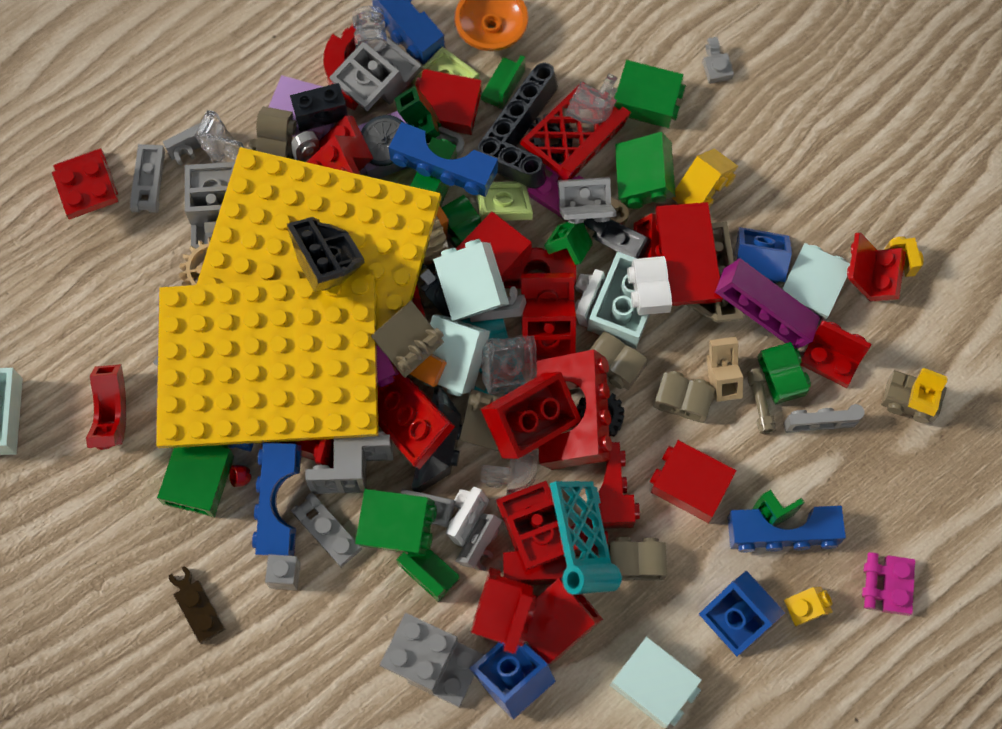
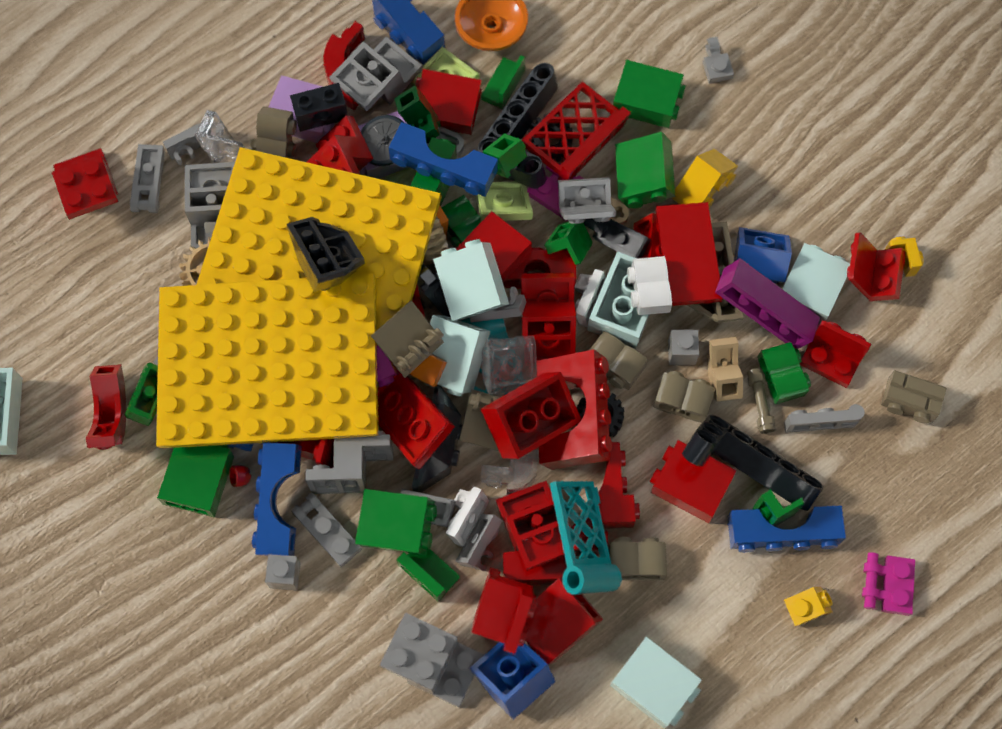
dark brown plate [169,566,226,644] -> none
light grey plate [291,131,320,162] -> none
clear wheel [352,6,387,52] -> none
clear brick [565,73,618,124] -> none
blue slope [699,570,785,657] -> none
yellow bracket [908,368,948,417] -> none
none -> green brick [124,362,158,426]
none -> green brick [483,133,527,178]
none -> light grey brick [668,330,699,366]
none -> black beam [682,415,824,511]

